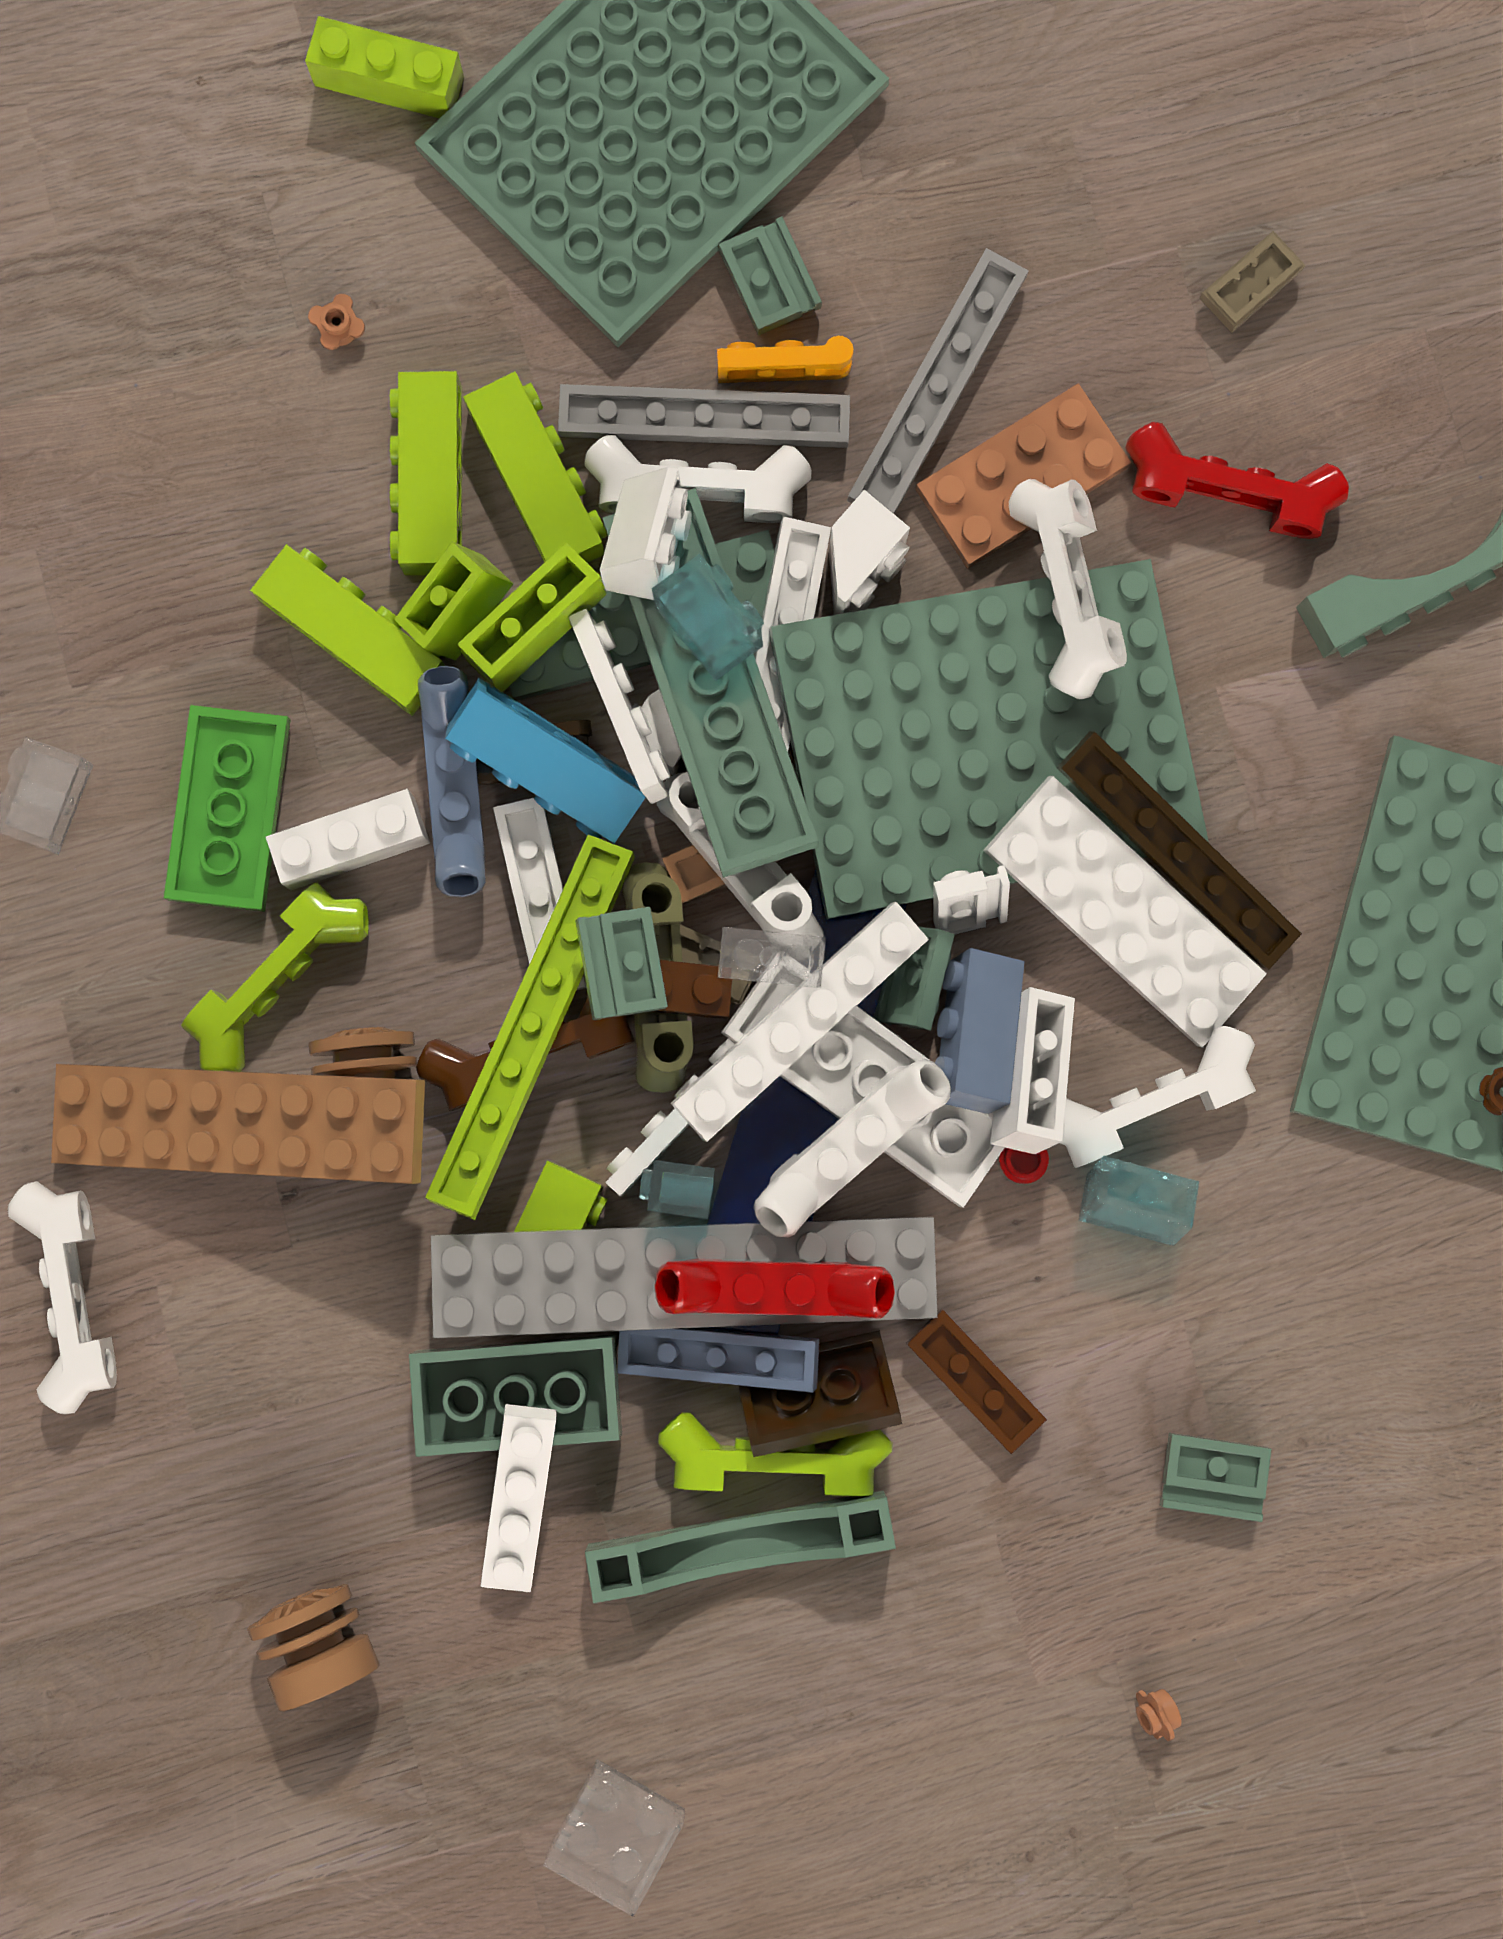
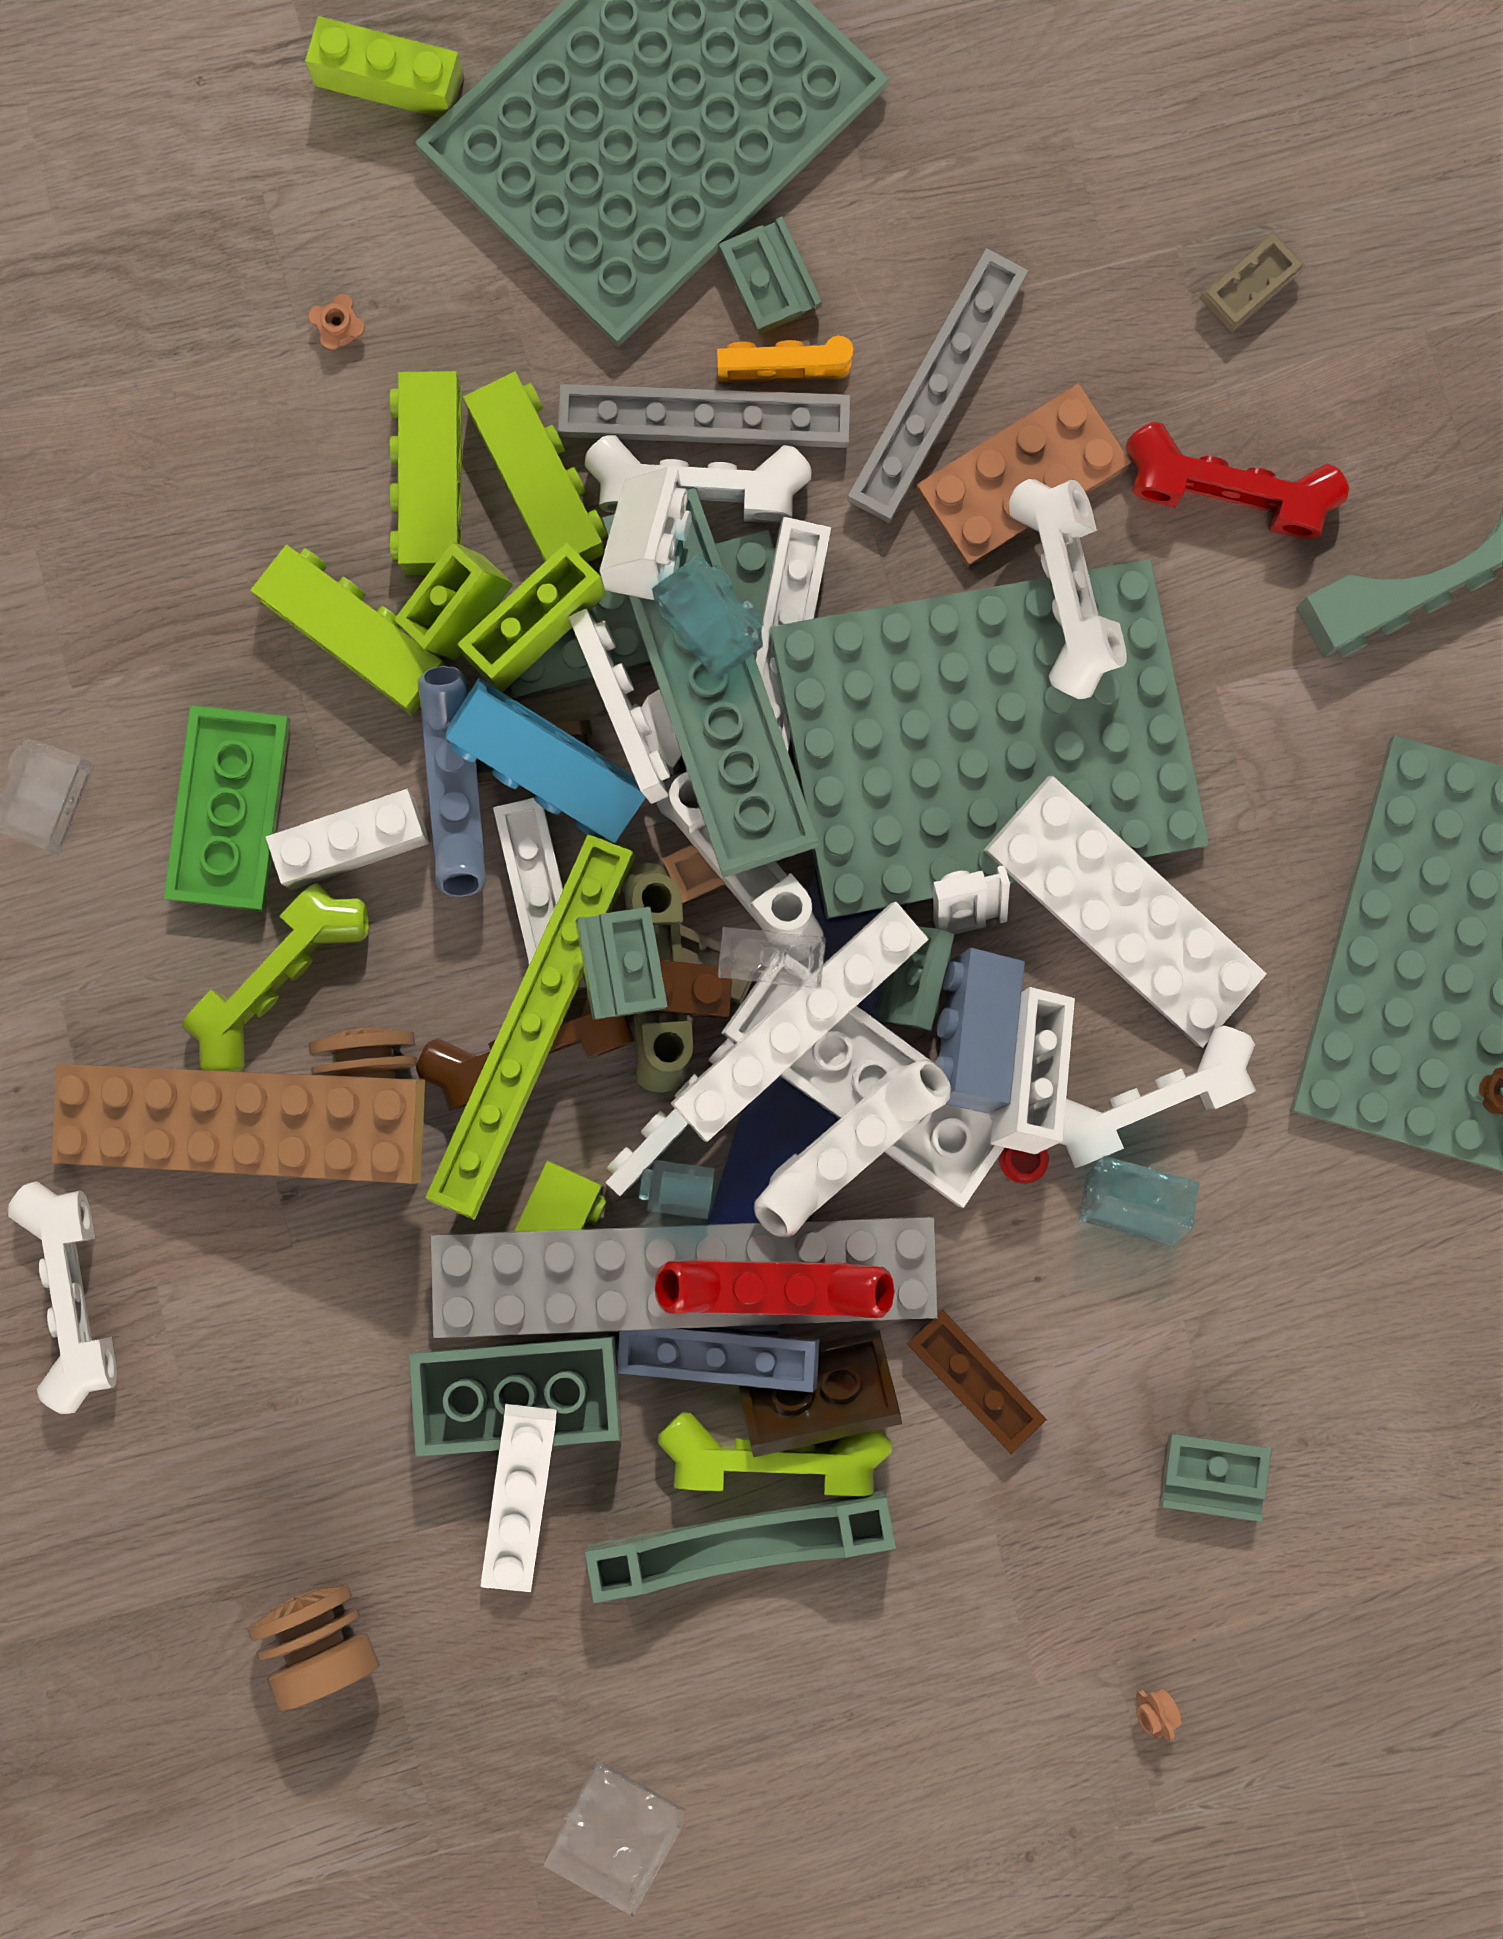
white slope [829,490,910,615] -> none
dark brown plate [1056,731,1302,970] -> none

